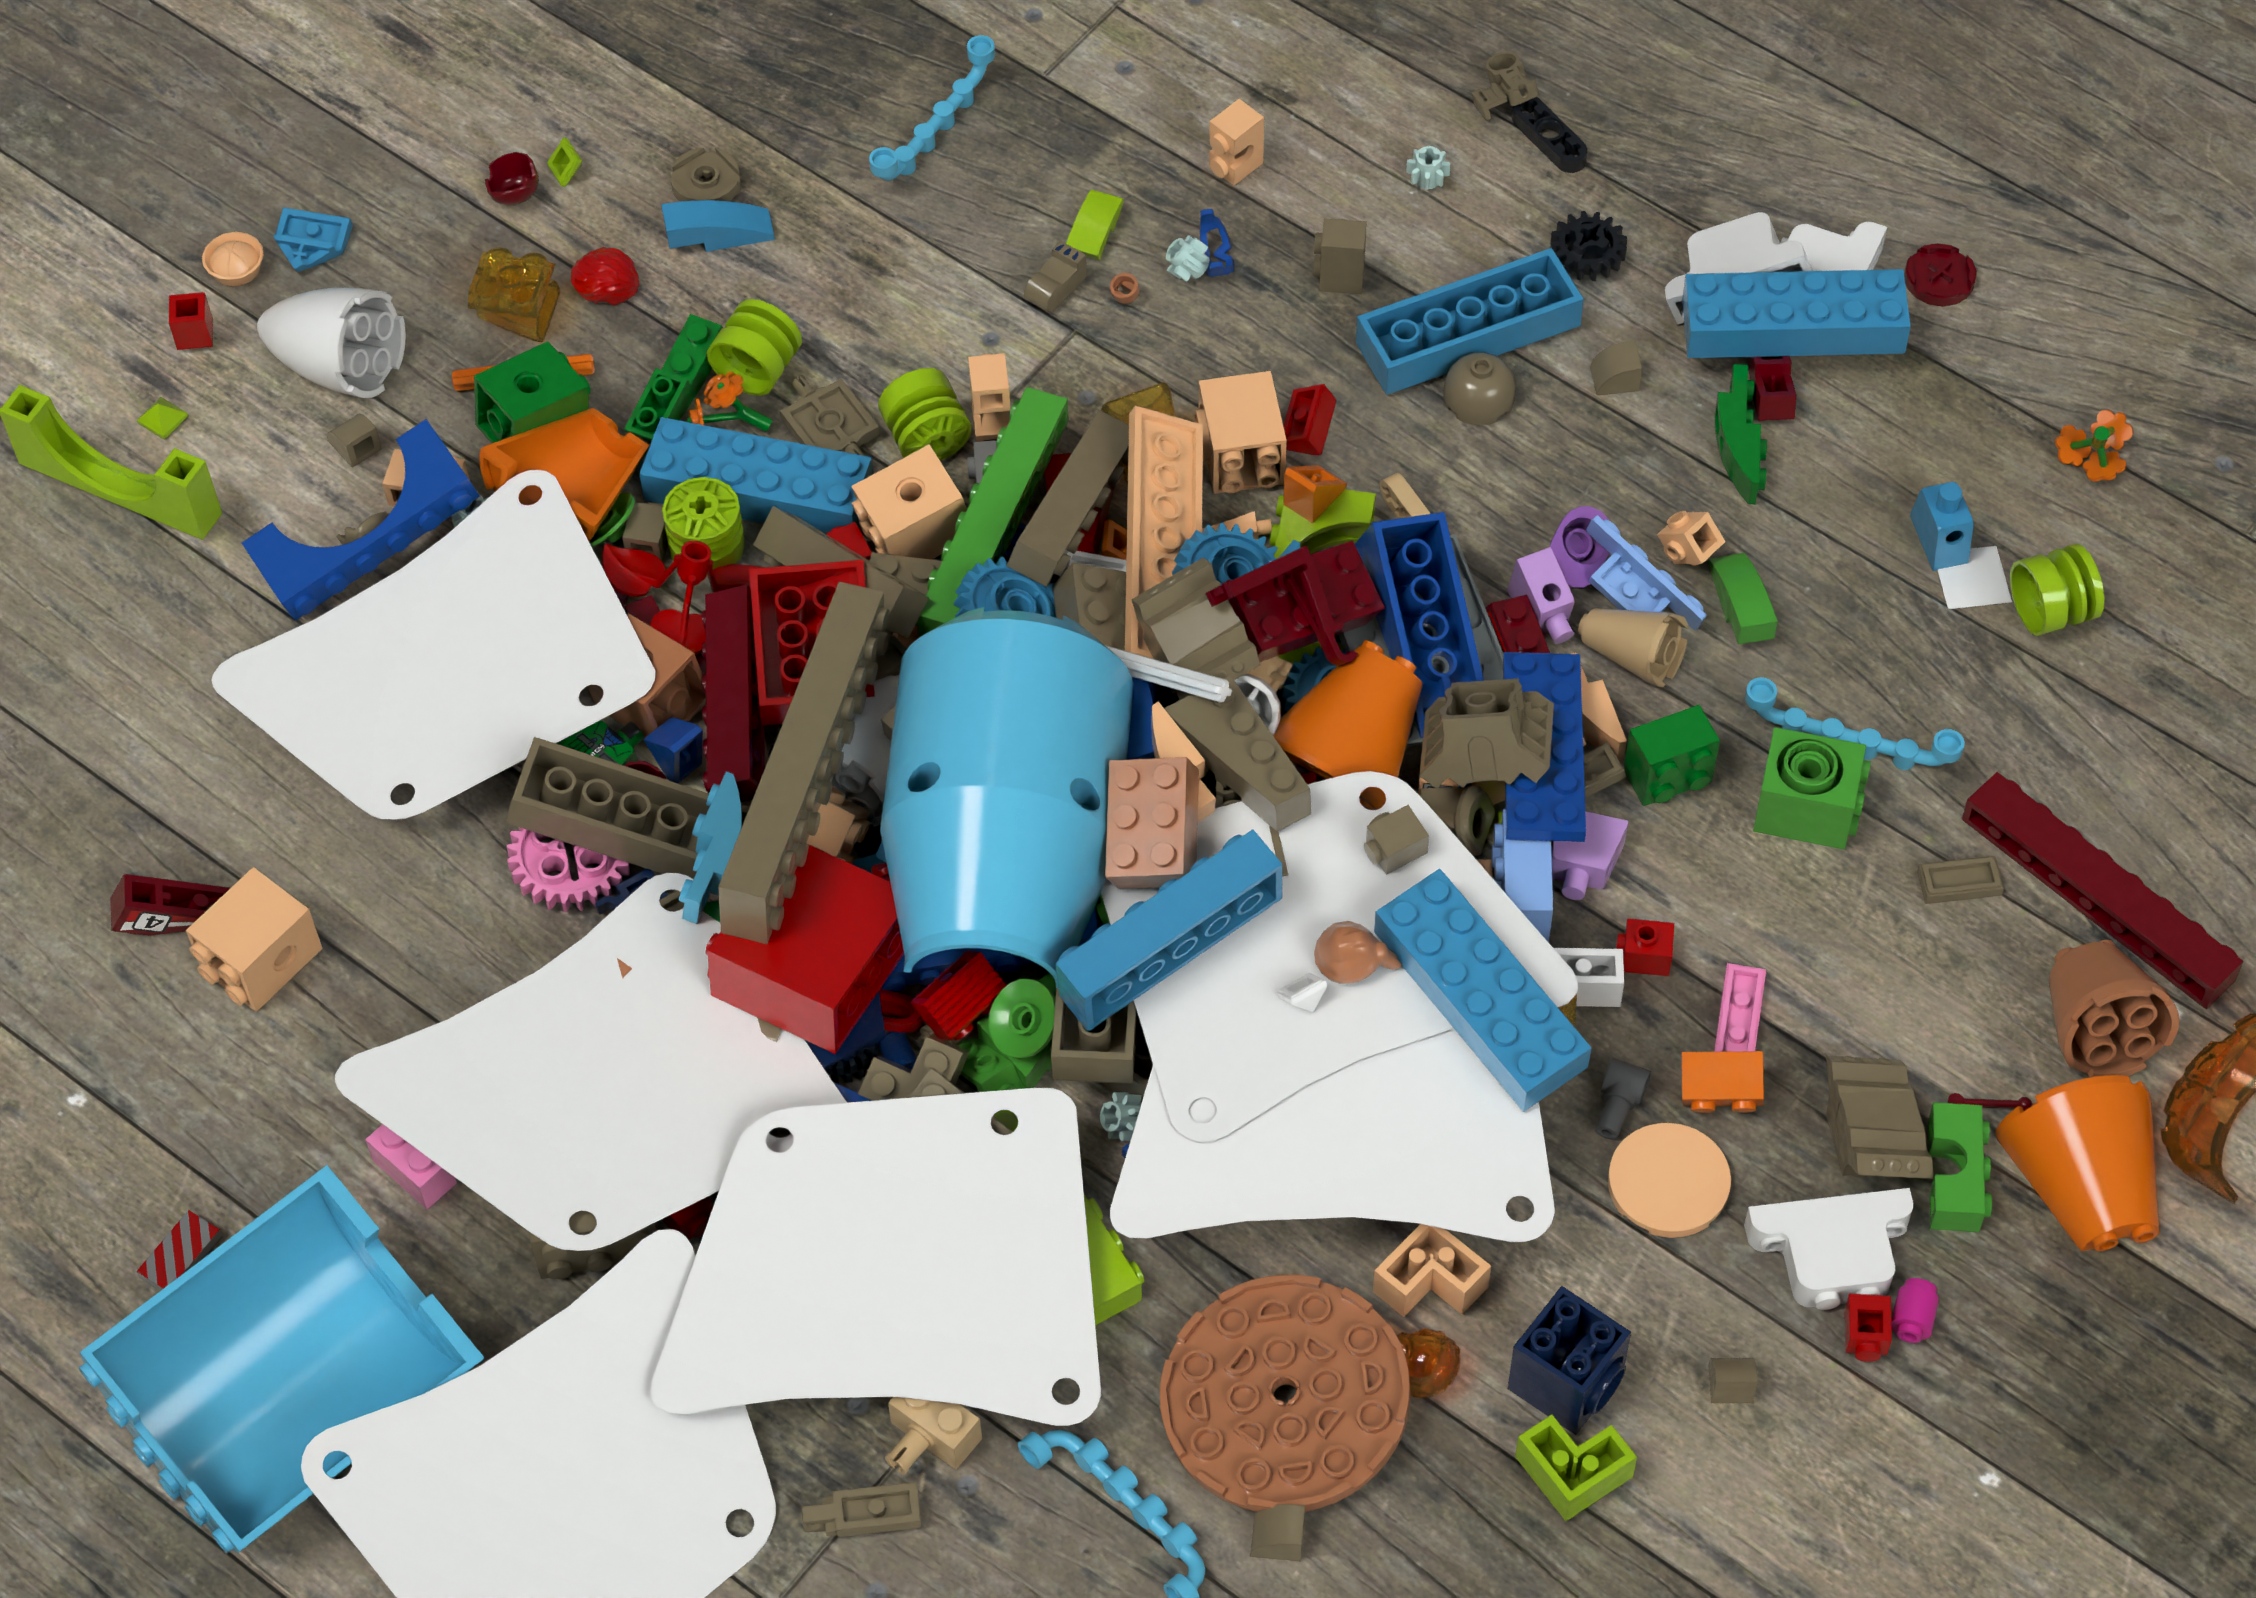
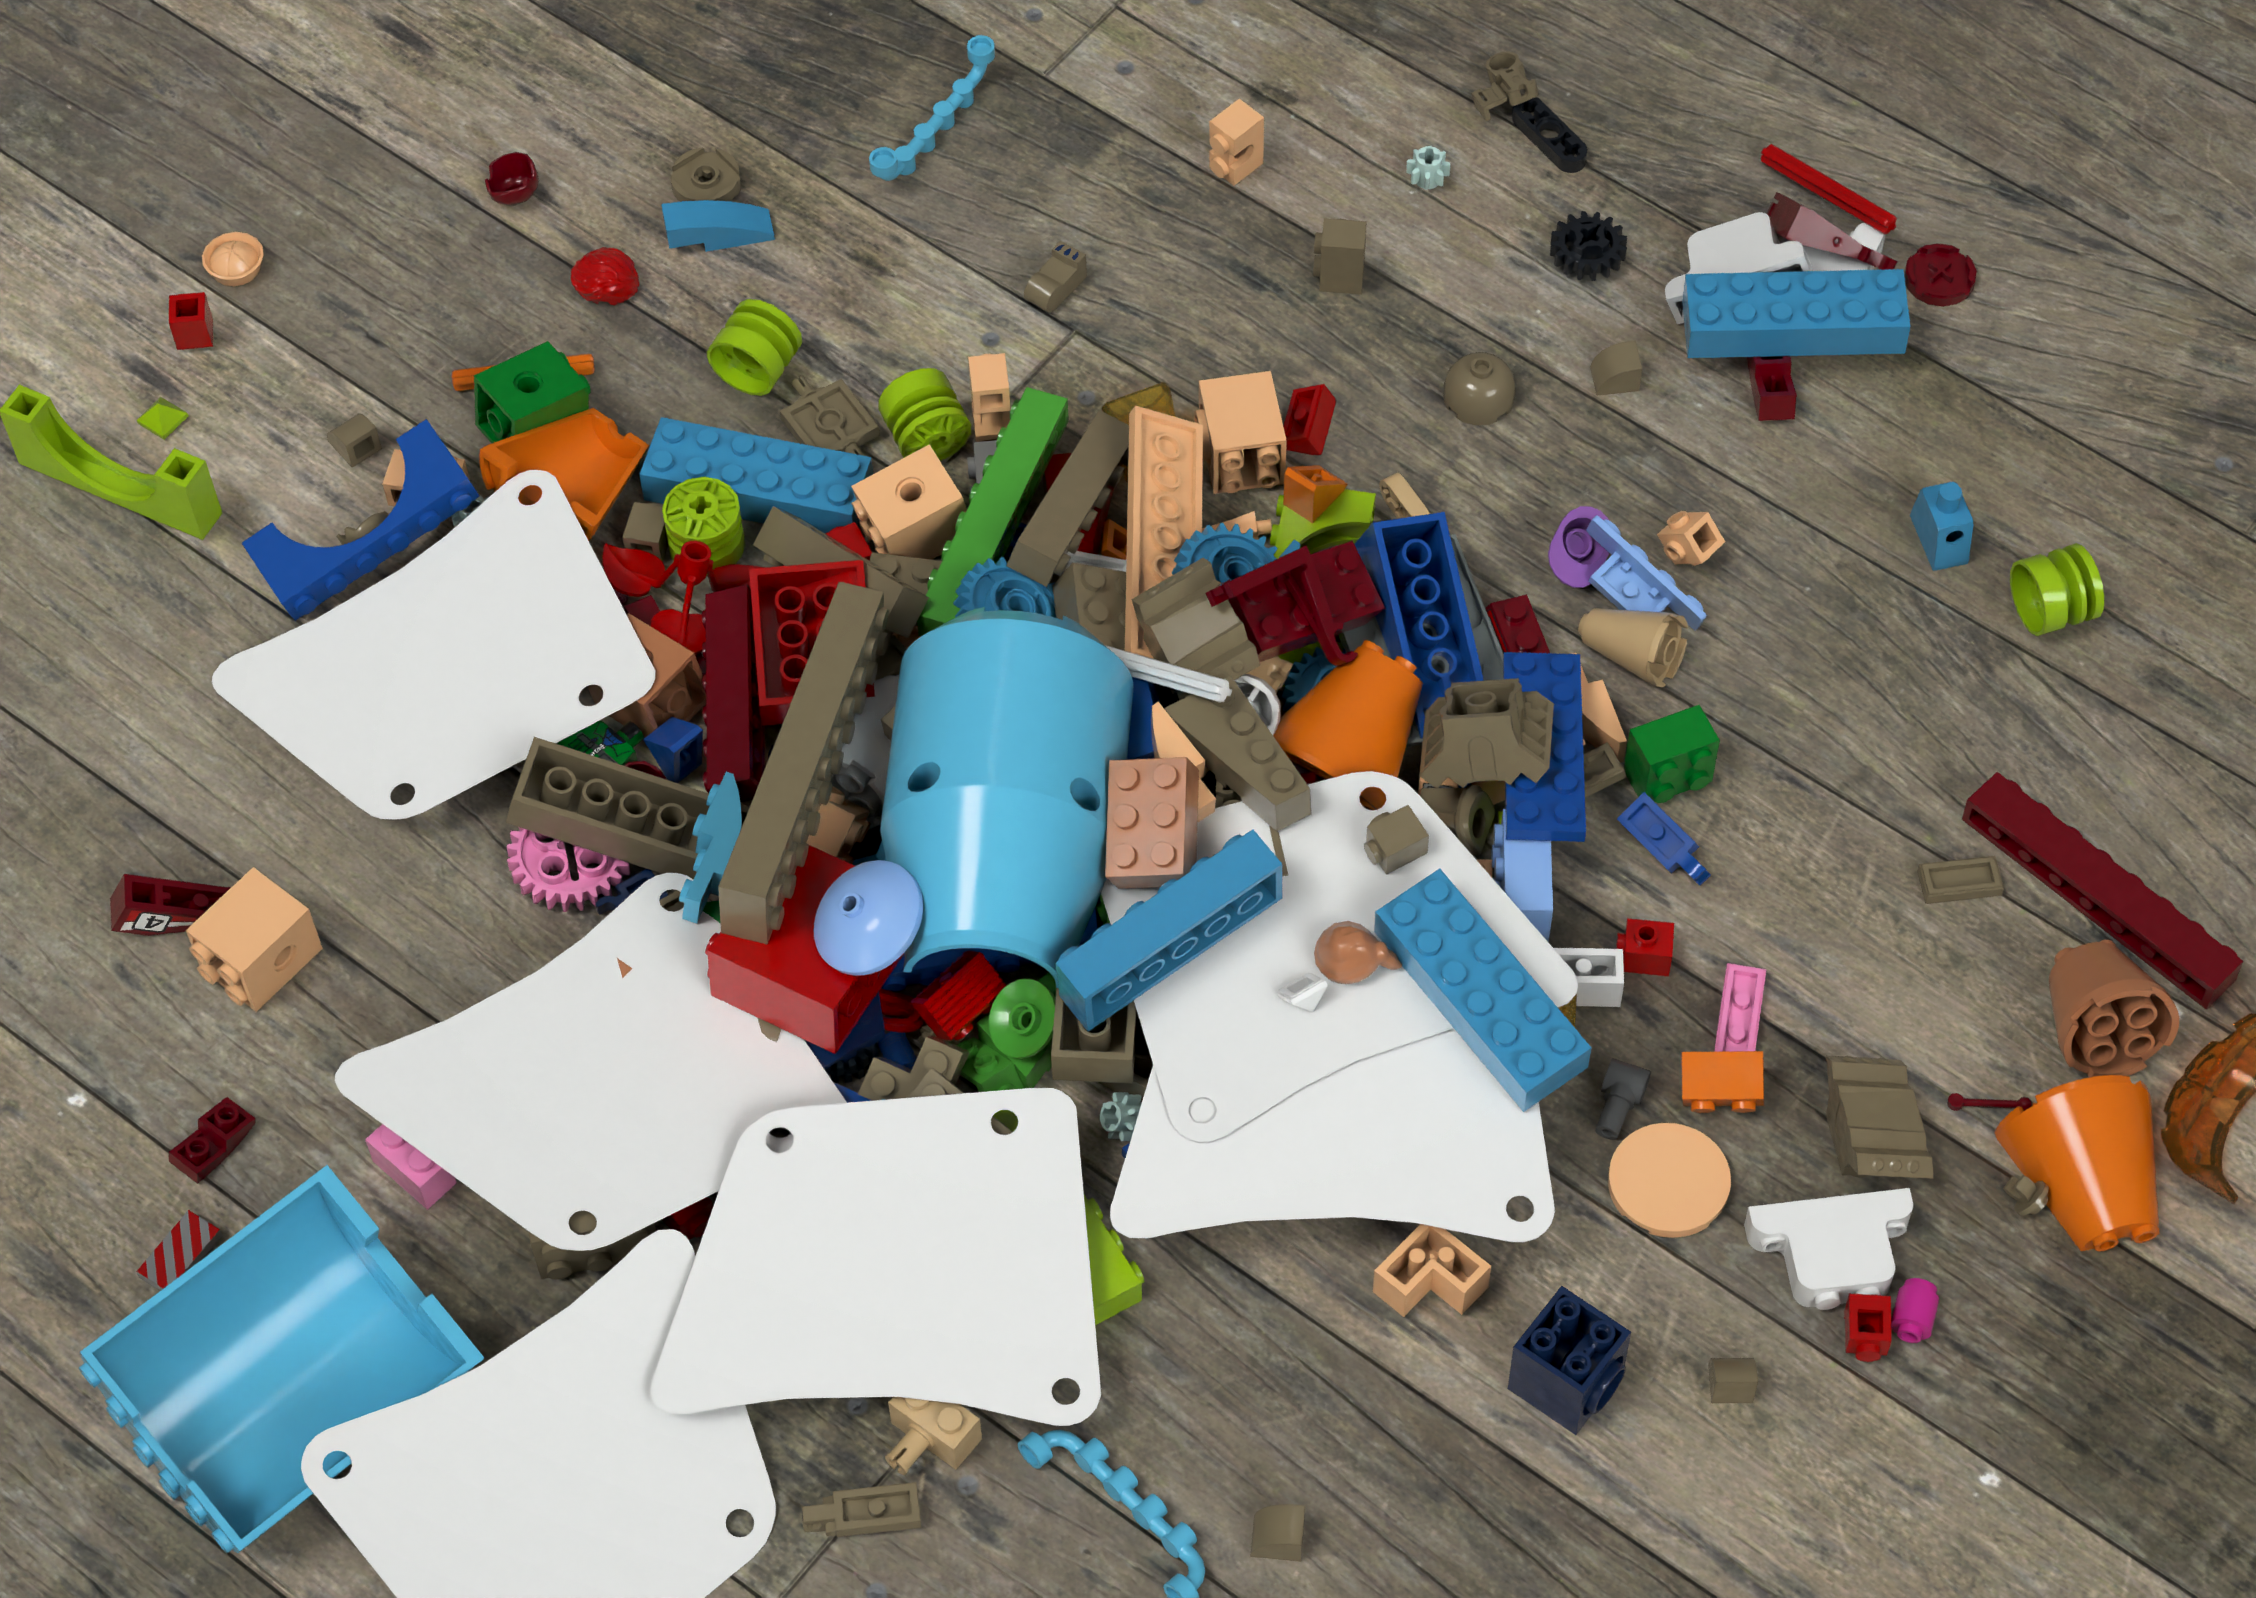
white cylinder [257,288,406,398] -> none
dark azure slope [273,207,353,272] -> none
clear yellow piece [468,247,560,342] -> none
lime slope [547,137,582,187] -> none
bright green dish [589,492,635,547] -> none
green slope [624,314,723,442] -> none
plant [687,371,773,432] -> none
lime slope [1066,189,1124,260] -> none
nougat hinge [1110,273,1140,305] -> none
nougat plate [1160,1275,1411,1512] -> none
light aqua gear [1166,235,1210,282] -> none
blue helmet [1199,209,1234,277] -> none
dark azure brick [1356,248,1584,395] -> none
clear orange hair [1397,1328,1461,1399] -> none
lavender torso [1507,547,1575,644] -> none
lime brick [1515,1415,1637,1522] -> none
lavender torso [1551,811,1628,900] -> none
bright green slope [1708,553,1778,644] -> none
green slope [1714,364,1767,505] -> none
medium azure bar [1745,677,1965,770] -> none
bright green brick [1753,727,1871,850] -> none
bright green arch [1927,1102,1992,1232] -> none
white sticker [1938,546,2012,609] -> none
orange plant [2055,409,2134,482] -> none
none -> dark red slope [169,1097,256,1184]
none -> light blue dish [814,860,923,976]
none -> blue plate [1617,792,1711,886]
none -> red axle [1761,144,1897,234]
none -> hinge [1766,192,1898,270]
none -> dark tan plate [2003,1175,2049,1216]

